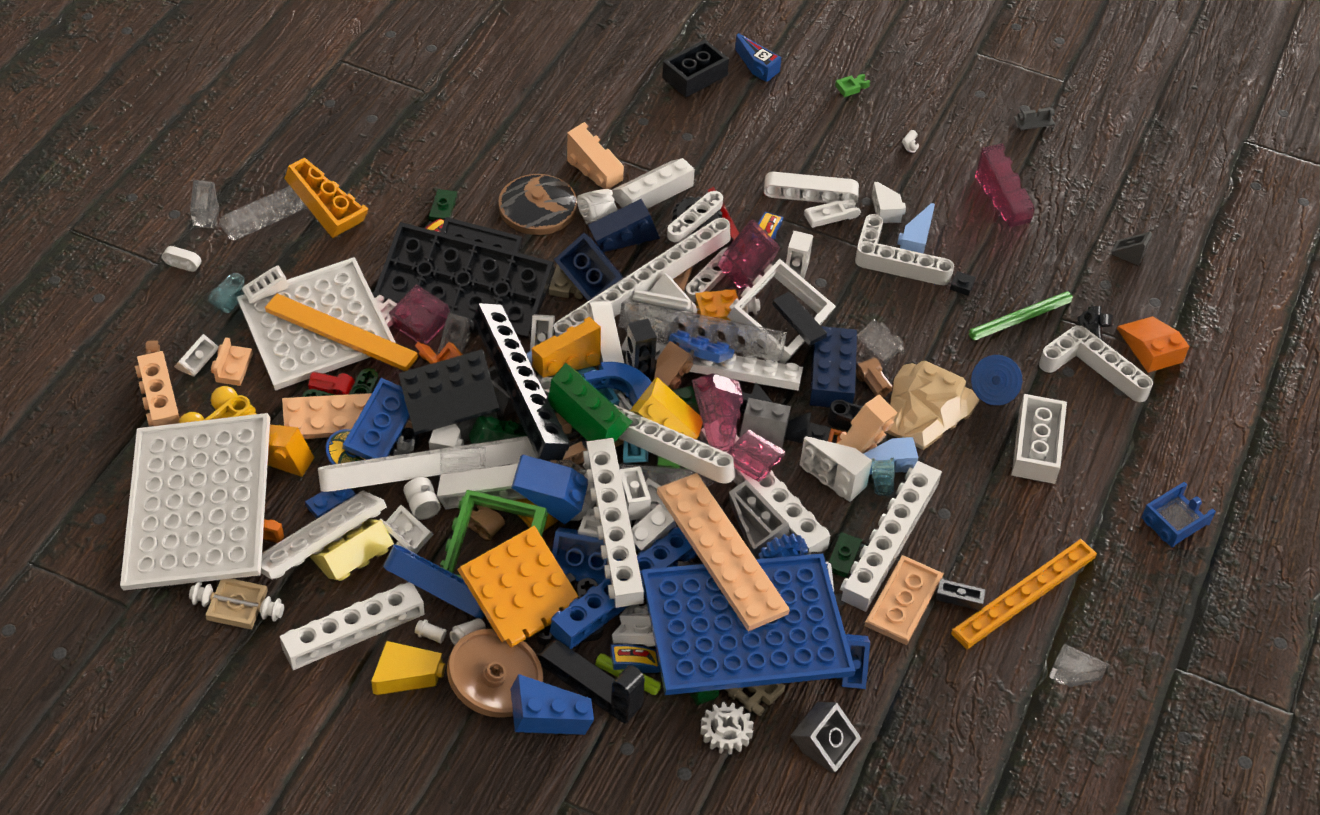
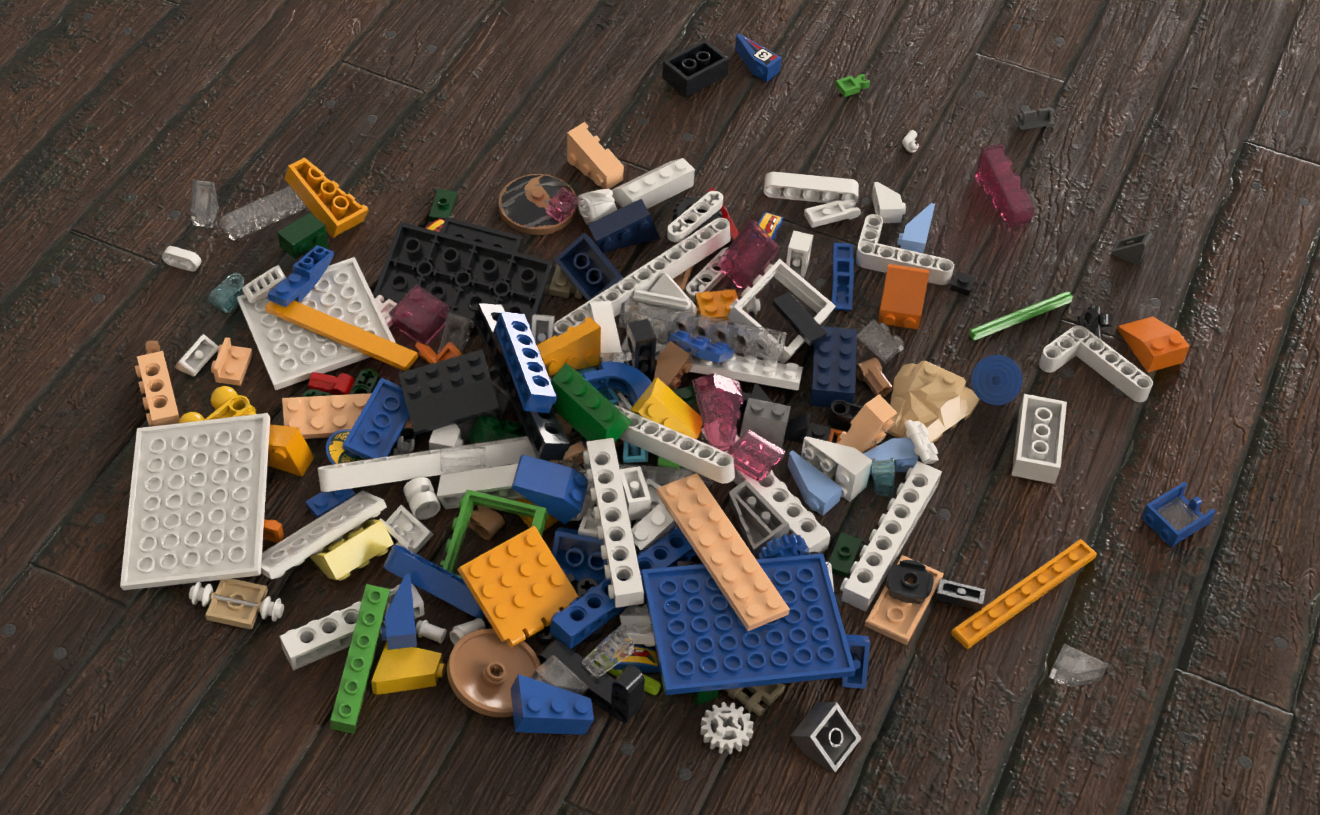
none -> blue slope [268,245,334,307]
none -> dark green brick [277,212,328,259]
none -> bright green brick [330,584,390,734]
none -> blue slope [381,574,417,650]
none -> blue brick [494,312,556,413]
none -> clear slope [531,655,588,696]
none -> clear pink brick [546,187,578,223]
none -> clear slope [582,628,634,678]
none -> clear tile [600,352,632,362]
none -> light blue slope [787,450,842,516]
none -> blue slope [831,242,854,311]
none -> orange slope [878,264,929,329]
none -> black plate [886,560,934,604]
none -> white plate [904,420,939,464]

